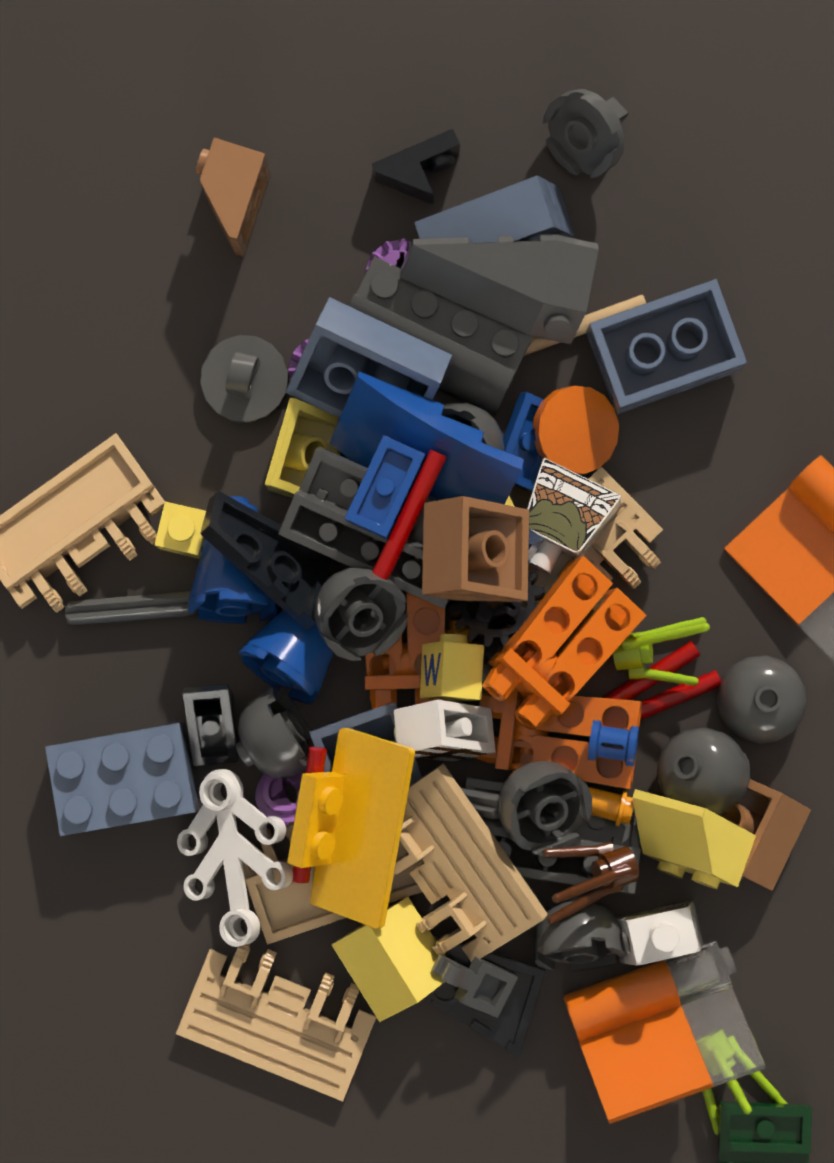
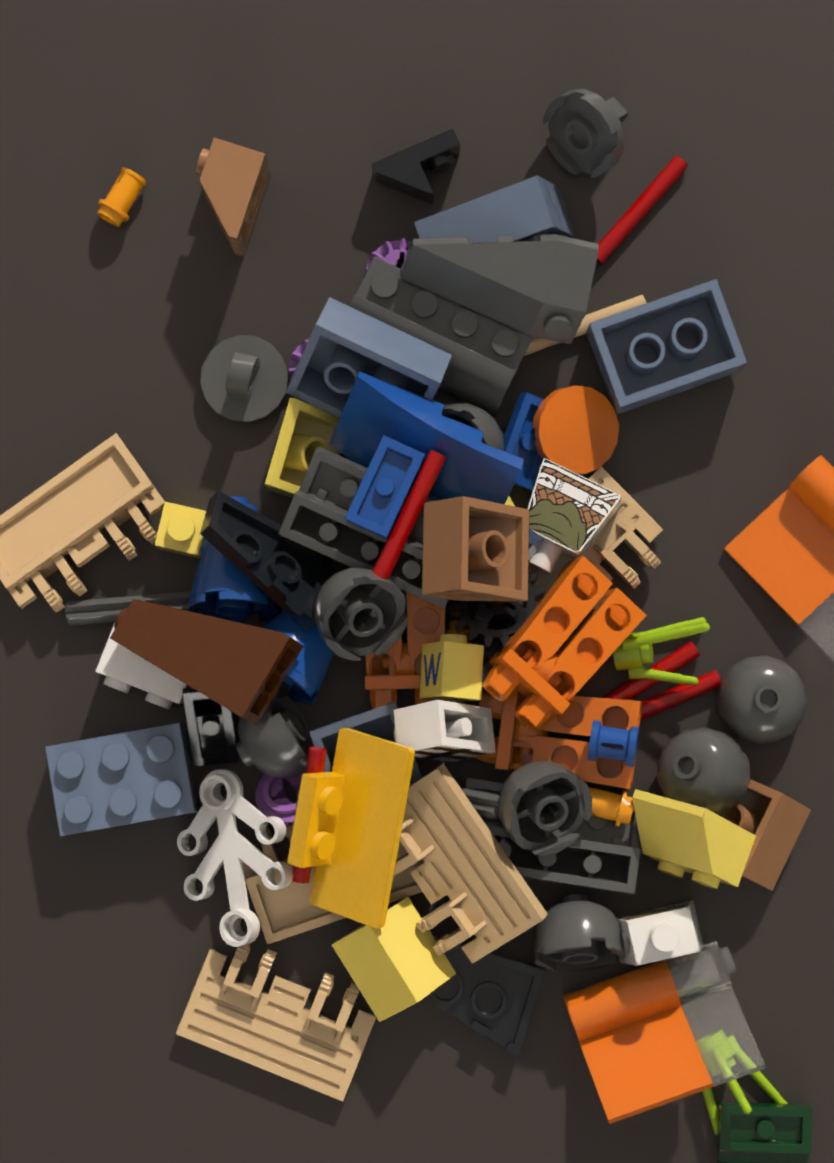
dark grey plate [431,954,518,1018] -> none
reddish brown plant [543,841,639,924] -> none
none -> white brick [95,623,190,710]
none -> light orange pin [97,167,147,227]
none -> reddish brown slope [110,599,304,725]
none -> red bar [596,155,688,265]

